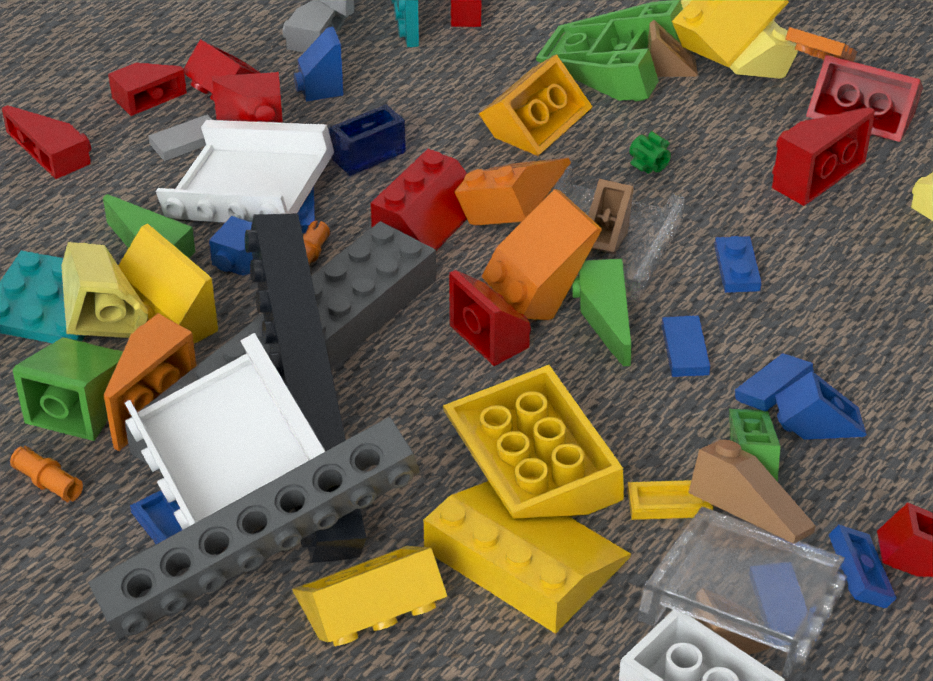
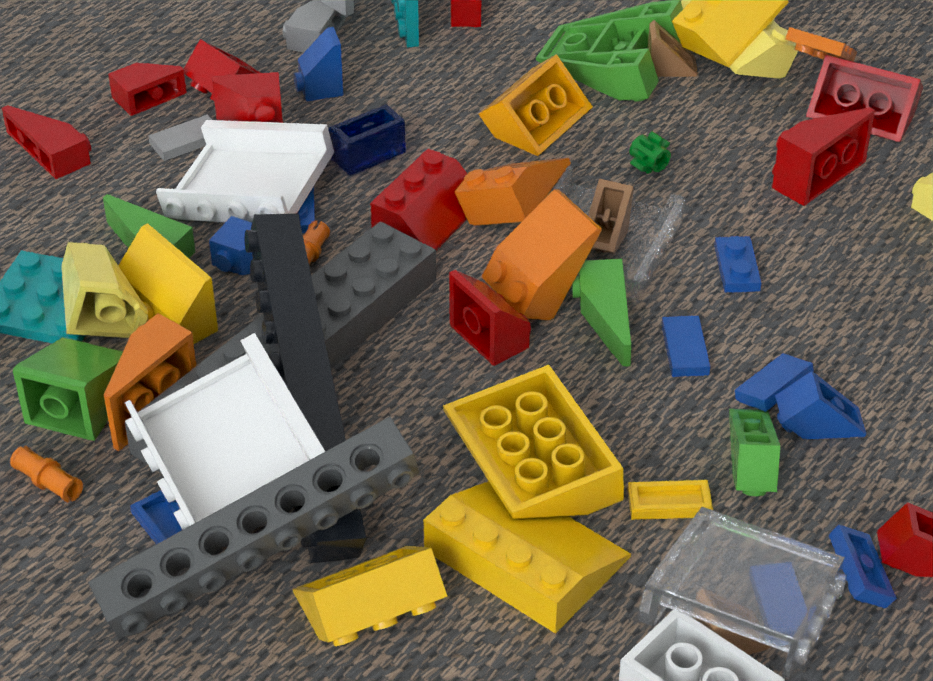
medium nougat slope [688,440,816,544] -> none

